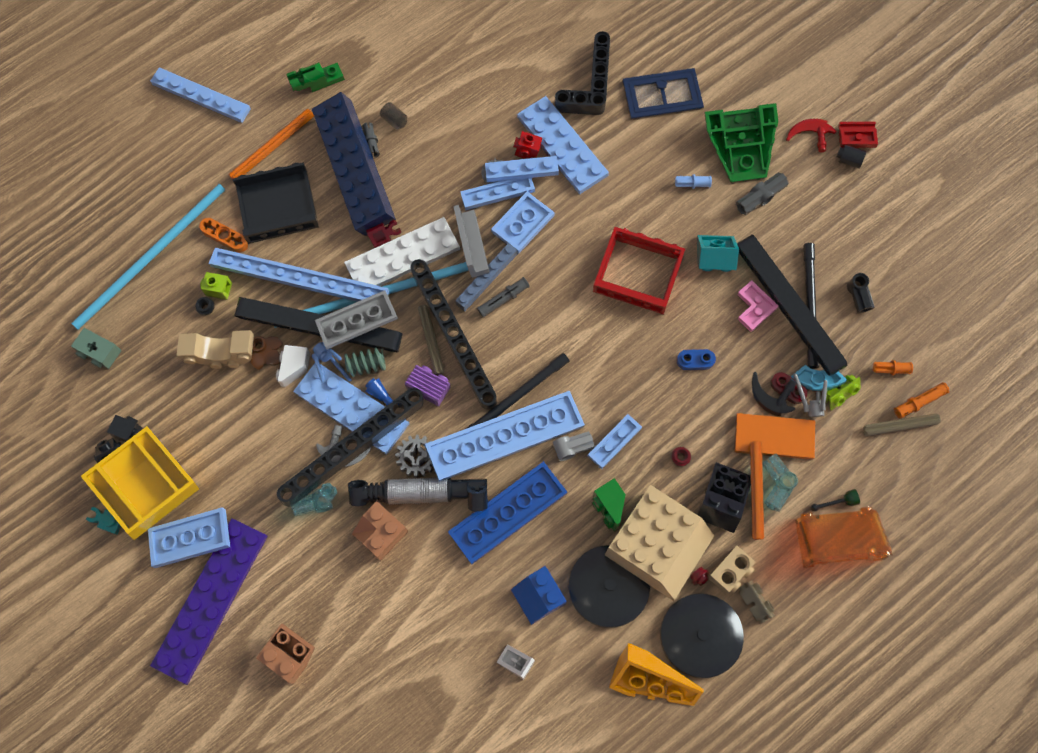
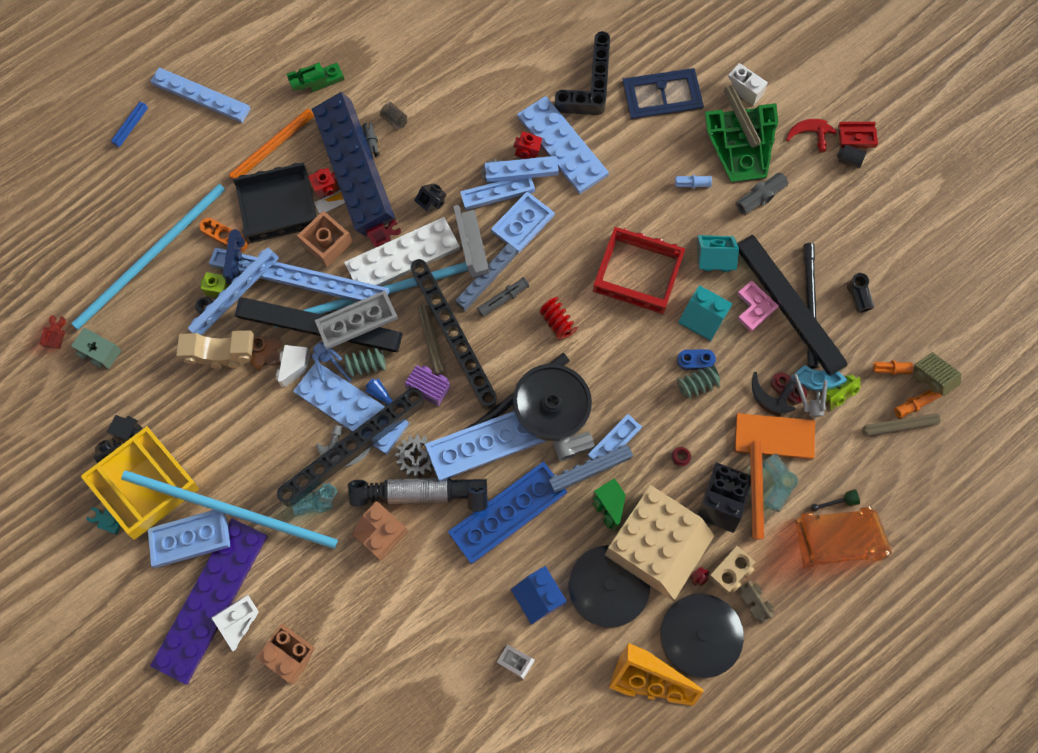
none -> clear red plate [39,315,66,349]
none -> blue axle [111,102,148,147]
none -> medium azure piece [121,470,338,549]
none -> light blue plate [188,248,279,335]
none -> white wing [211,594,259,651]
none -> dark blue plate [223,229,245,284]
none -> nougat slope [297,211,353,267]
none -> red brick [308,168,338,199]
none -> white sticker [314,190,345,214]
none -> black brick [414,183,447,212]
none -> black dish [513,364,592,441]
none -> red piece [540,297,578,340]
none -> sand blue piece [549,445,633,493]
none -> sand green piece [677,365,720,400]
none -> teal slope [678,285,733,342]
none -> dark tan axle [724,85,761,148]
none -> white slope [728,63,768,106]
none -> olive brick [914,352,961,396]

